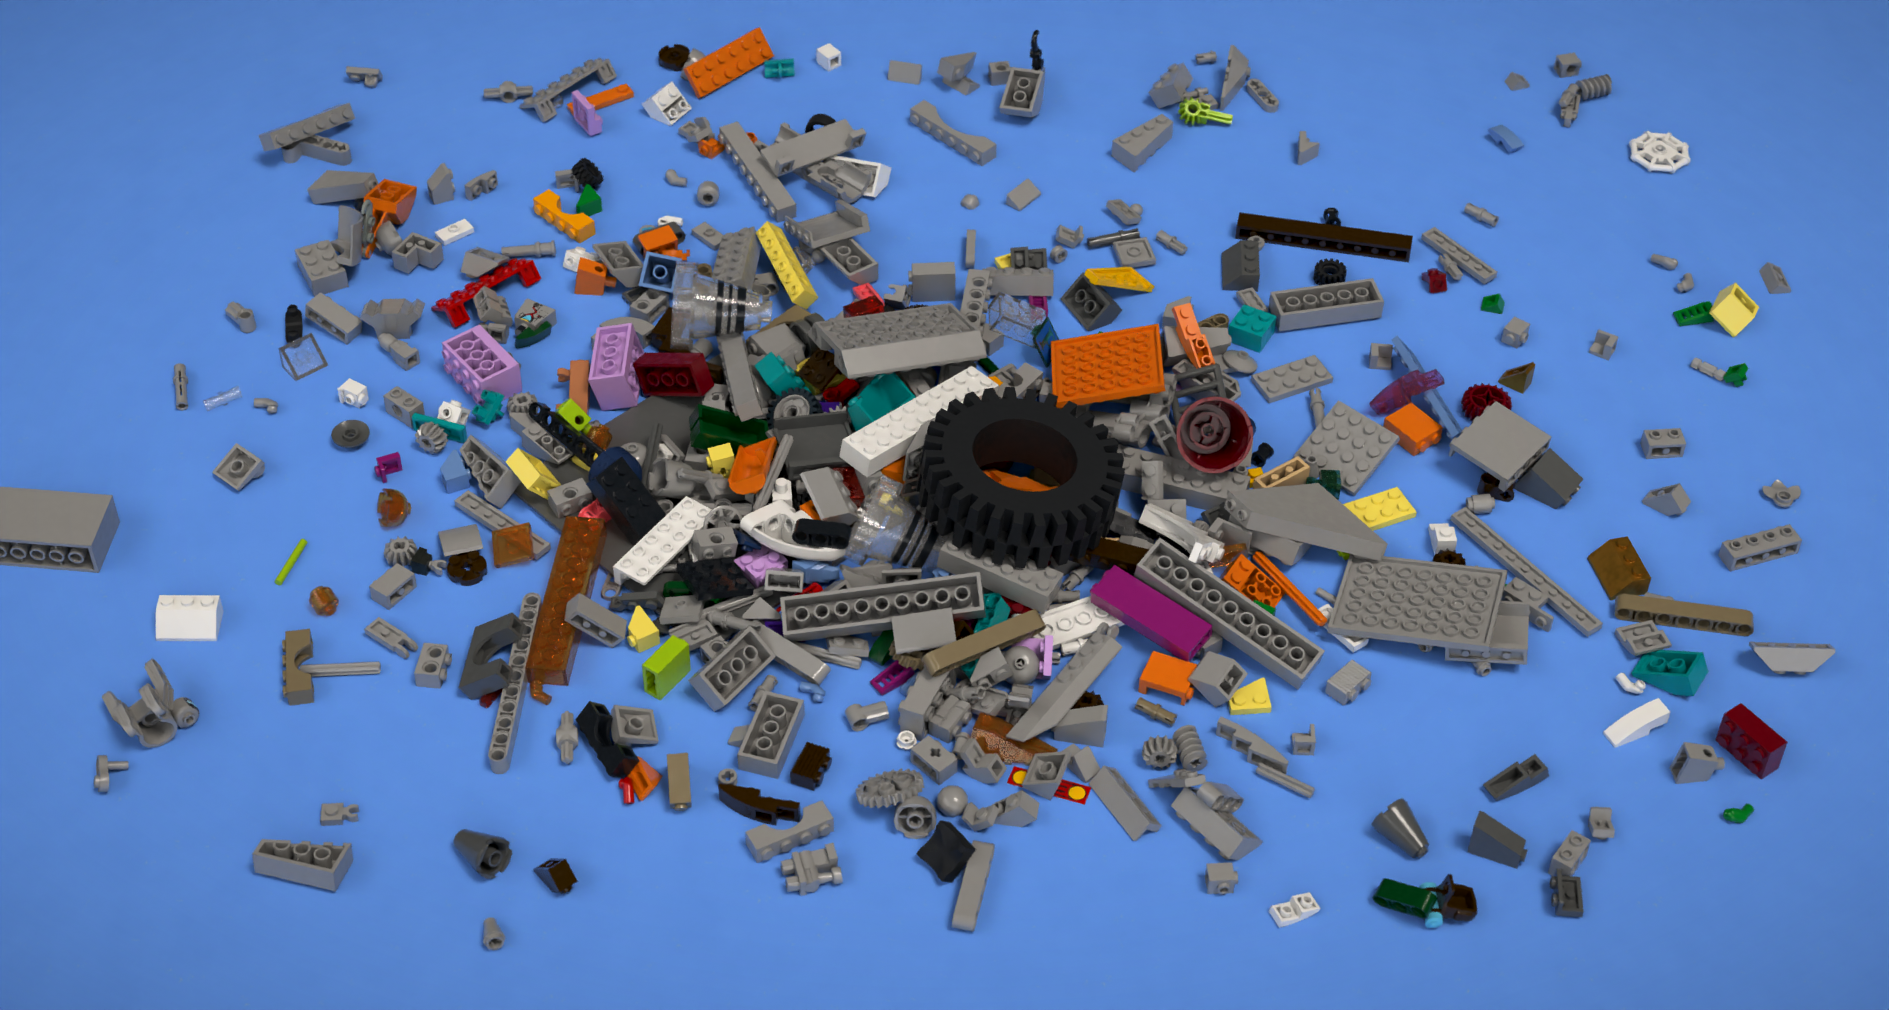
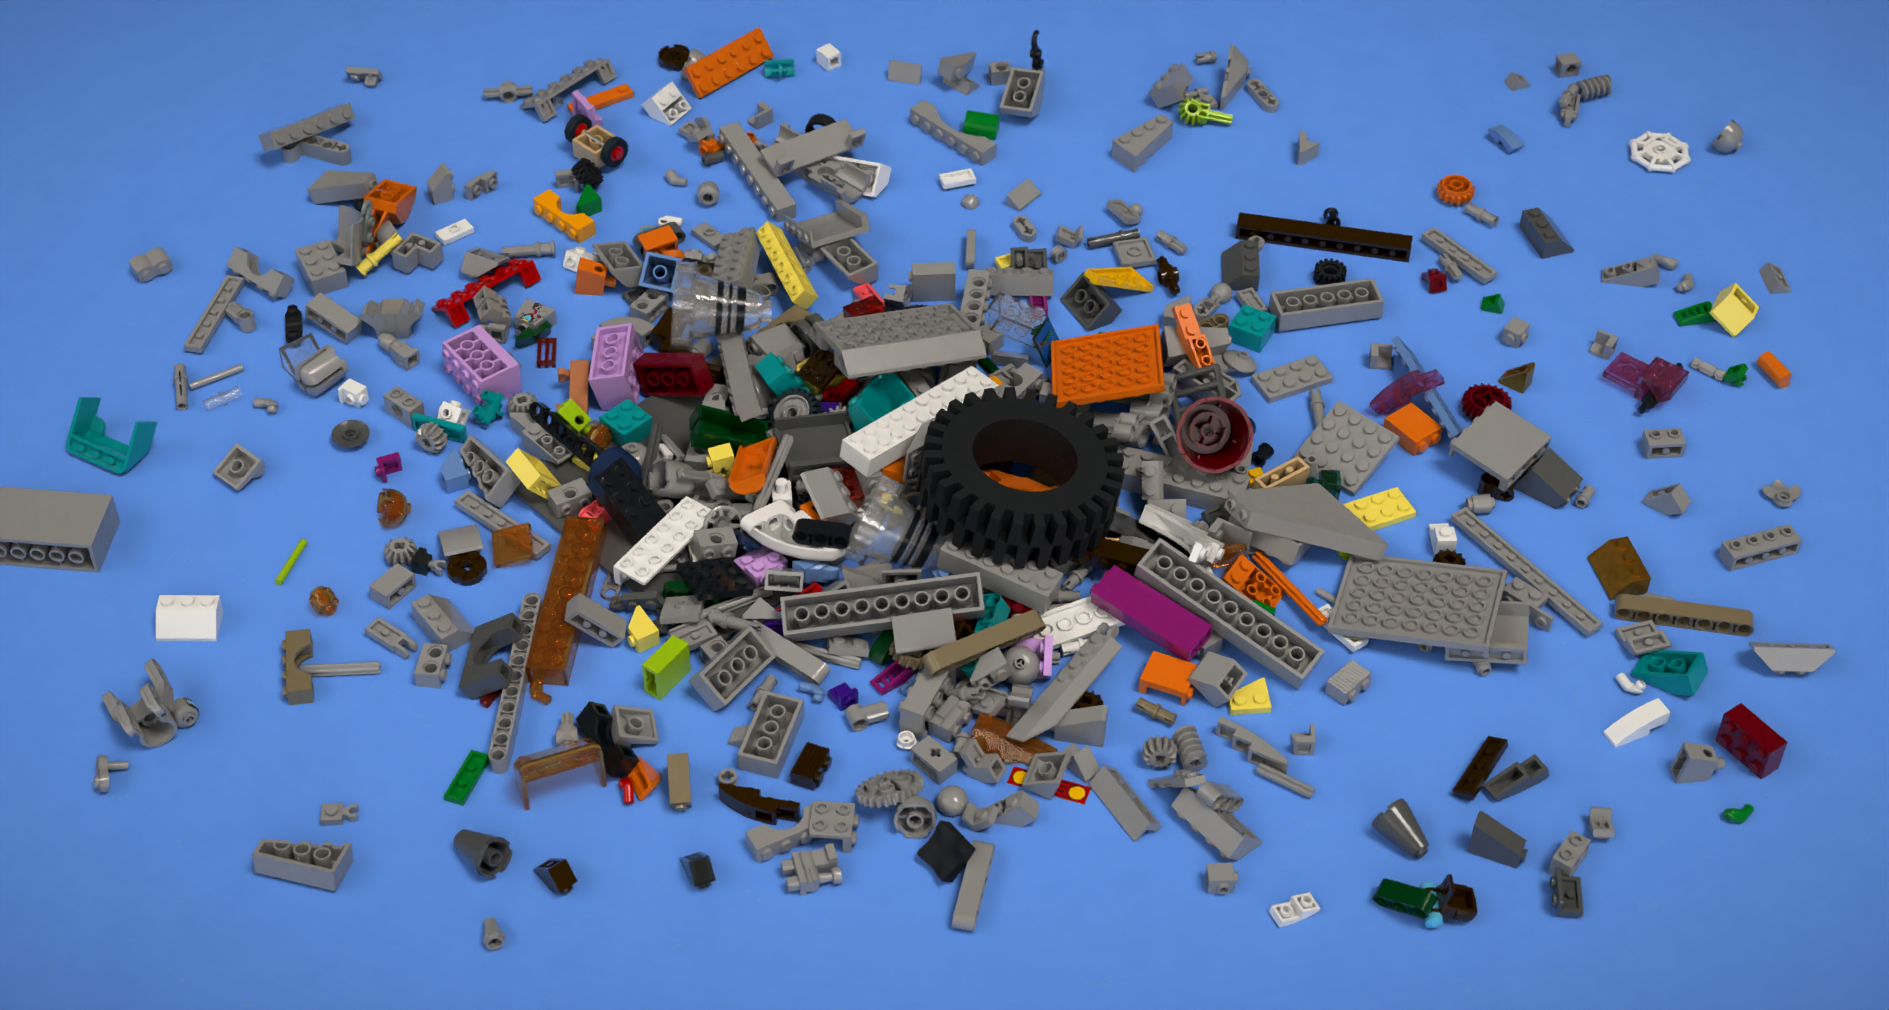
none -> teal windscreen [66,397,157,474]
none -> light grey brick [129,248,173,282]
none -> light grey plate [184,275,245,353]
none -> light grey bar [188,364,244,390]
none -> light grey arch [227,246,295,299]
none -> light grey cylinder [294,344,349,396]
none -> light yellow pin [355,232,404,277]
none -> light grey slope [411,594,474,652]
none -> green tile [444,750,490,806]
none -> clear orange windscreen [513,738,607,811]
none -> clear red tile [537,338,557,368]
none -> brick [564,114,628,169]
none -> teal brick [599,399,653,447]
none -> clear smoke slope [679,852,716,889]
none -> light grey plate [684,249,717,267]
none -> dark grey pin [701,150,724,167]
none -> light grey panel [748,101,773,130]
none -> light grey bracket [809,801,859,853]
none -> dark purple bracket [828,682,858,711]
none -> white plate [939,168,976,189]
none -> green brick [963,110,1000,140]
none -> light grey slope [992,350,1030,368]
none -> light grey beam [1013,216,1036,243]
none -> dark brown axle [1157,256,1180,296]
none -> light grey beam [1193,282,1233,322]
none -> orange gear [1436,175,1475,206]
none -> dark brown plate [1453,736,1509,800]
none -> dark grey slope [1519,208,1574,259]
none -> light grey pin [1575,485,1595,508]
none -> light grey slope [1602,256,1660,287]
none -> clear pink piece [1602,352,1689,414]
none -> light grey cylinder [1710,120,1743,153]
none -> orange brick [1757,351,1791,388]

